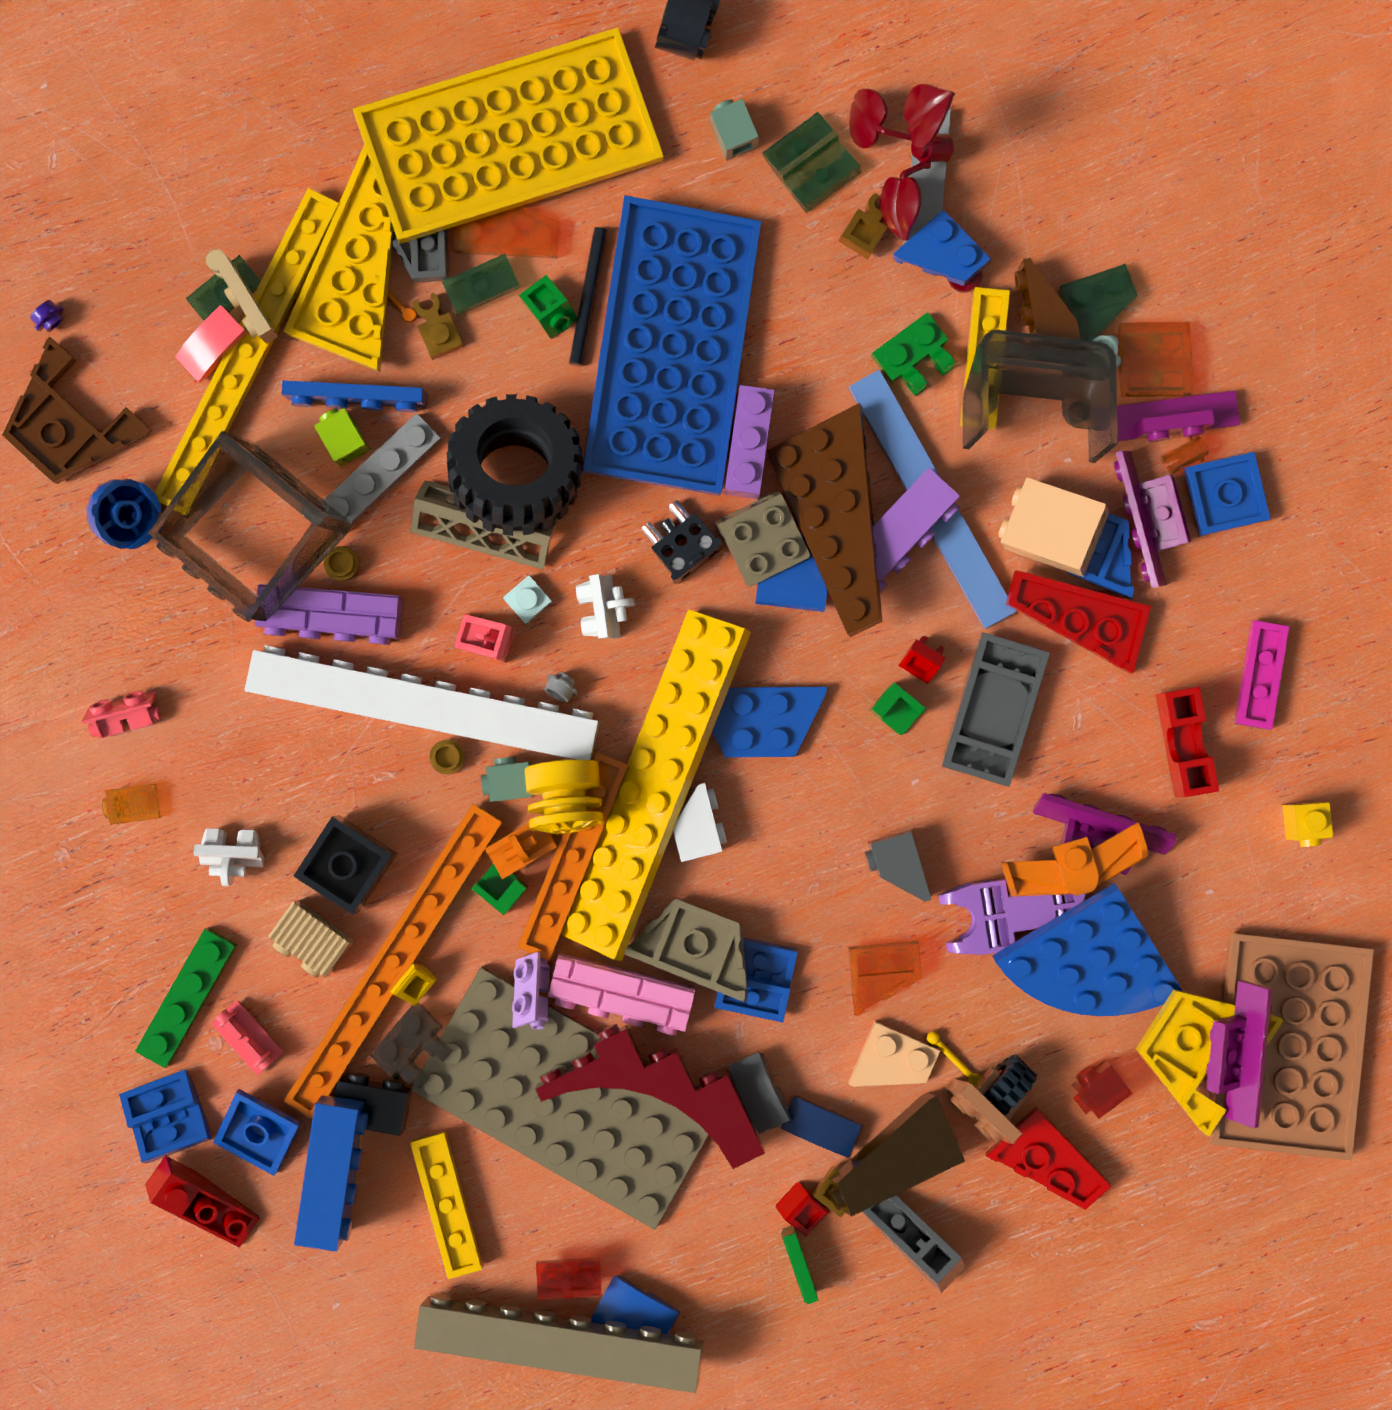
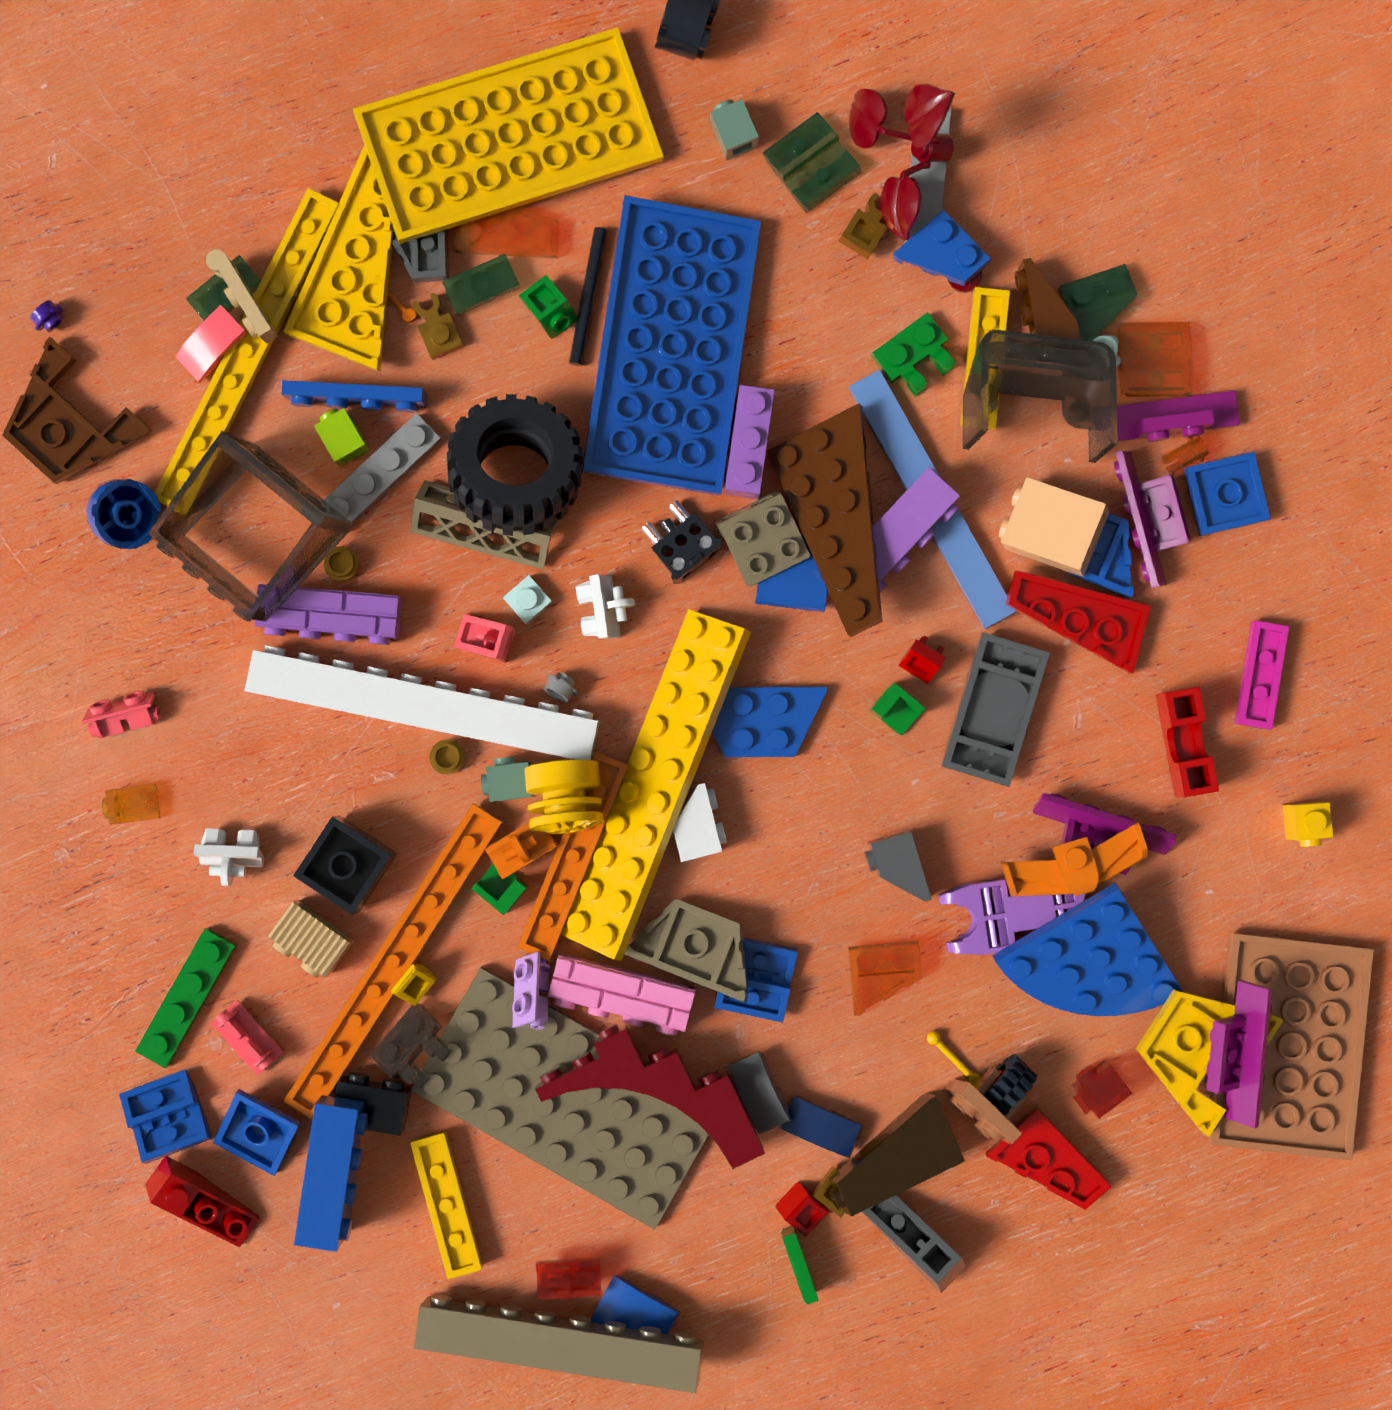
light nougat wing [848,1021,940,1087] -> none

